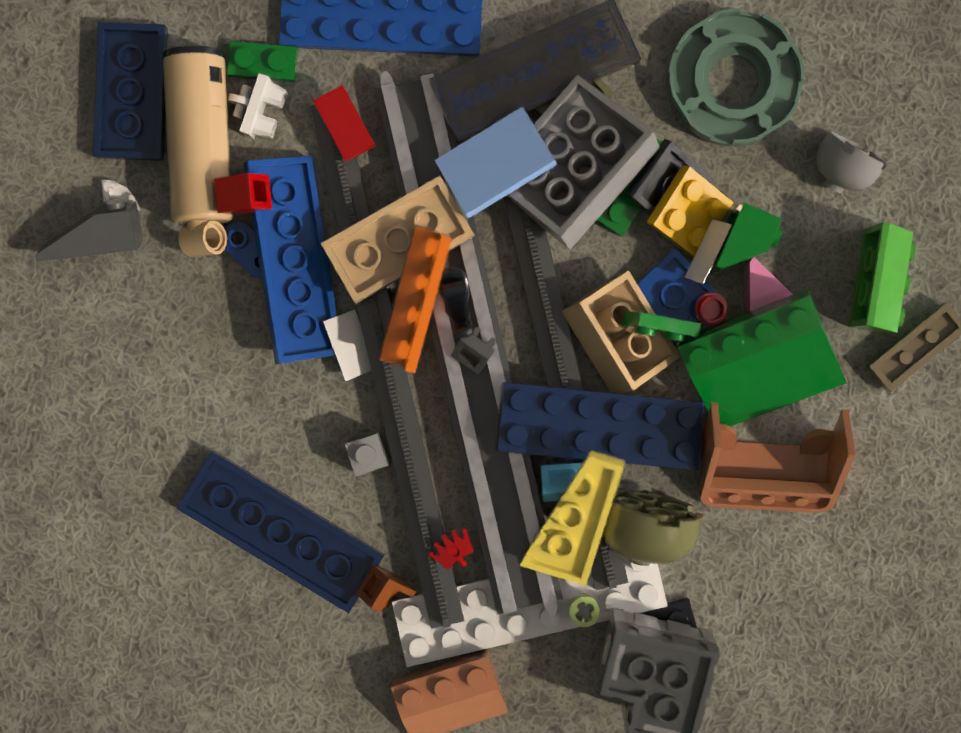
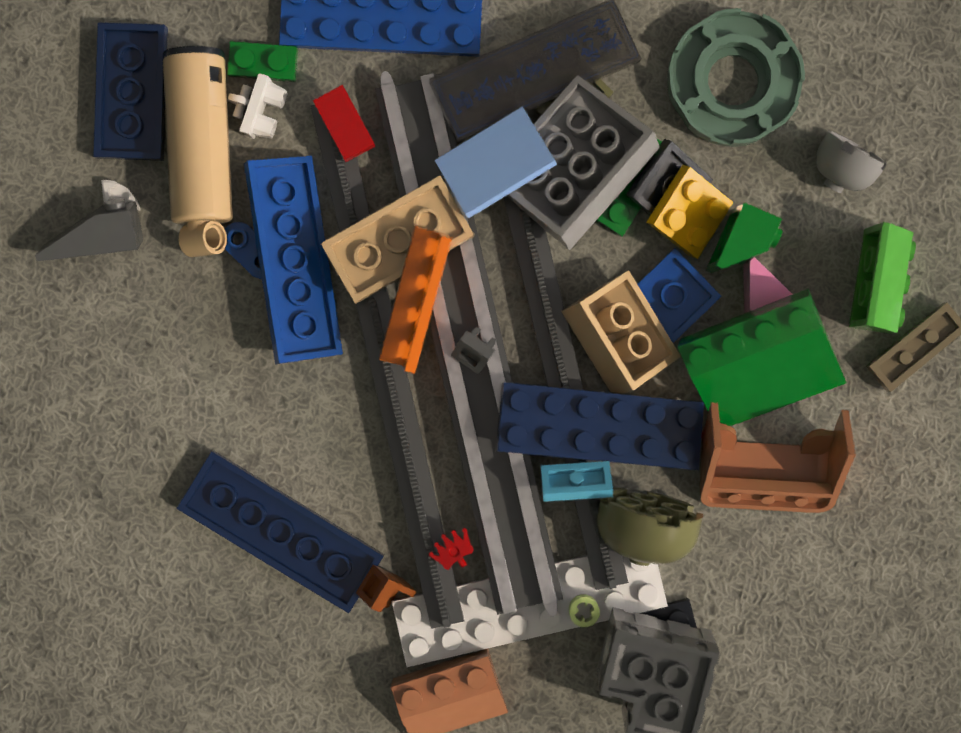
red brick [214,173,272,214] -> none
white sticker [323,309,371,381] -> none
light grey brick [345,432,390,477] -> none
black piece [438,266,474,339] -> none
light yellow wing [520,451,625,586] -> none
green plate [622,311,701,342] -> none
white sticker [685,219,732,284] -> none
red plate [694,292,728,326] -> none

